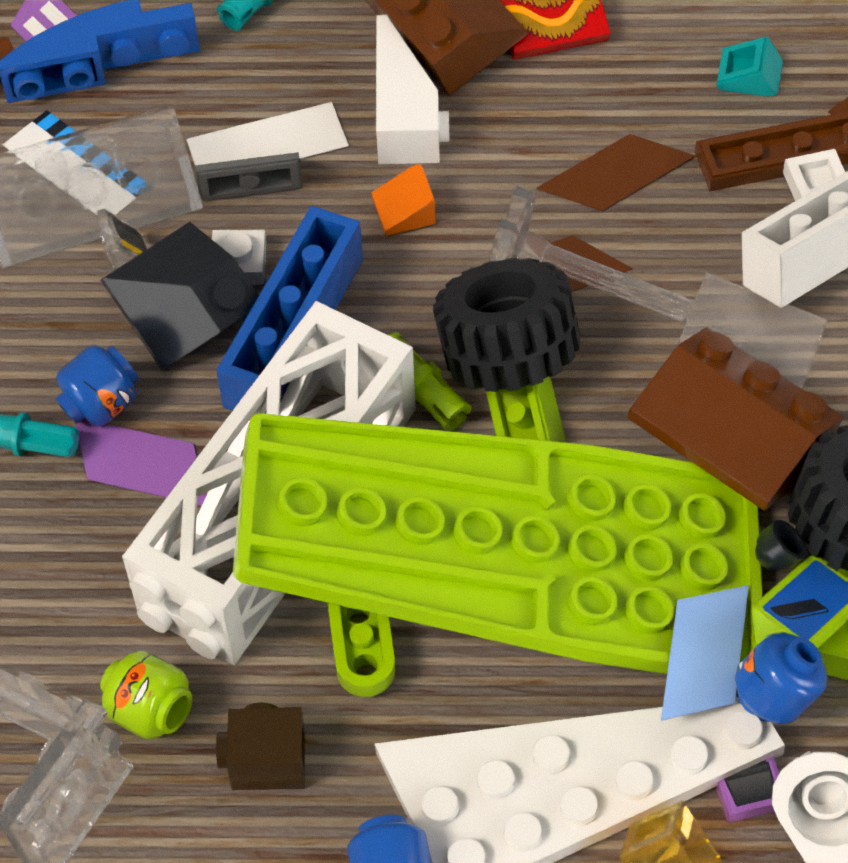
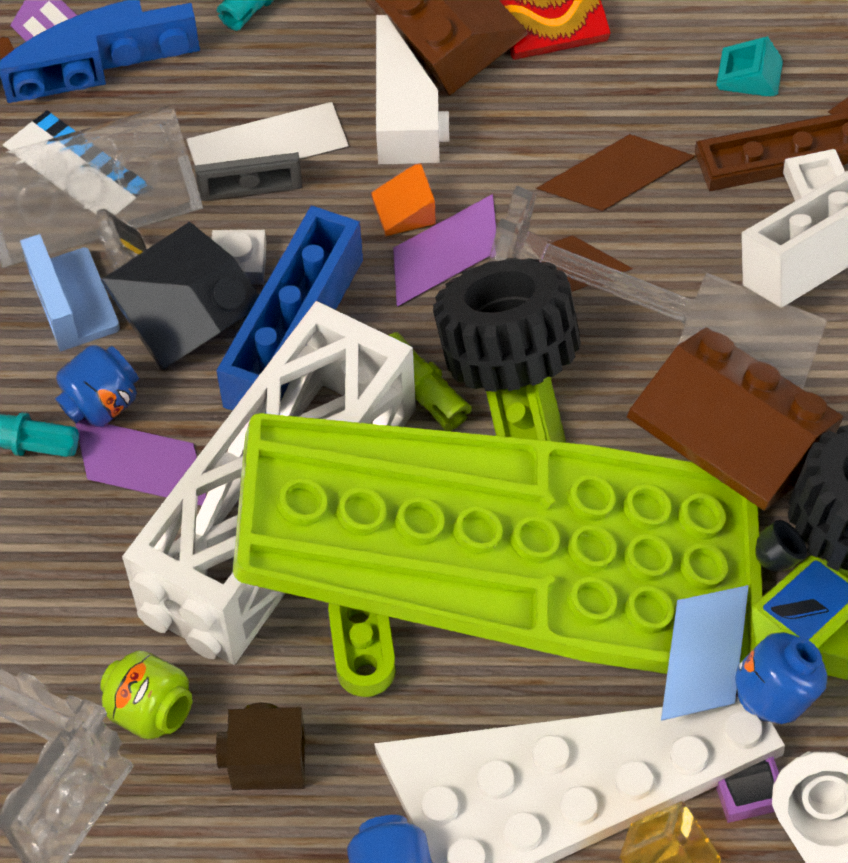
none -> light blue panel [20,234,120,352]
none -> medium lavender sticker [393,194,498,307]

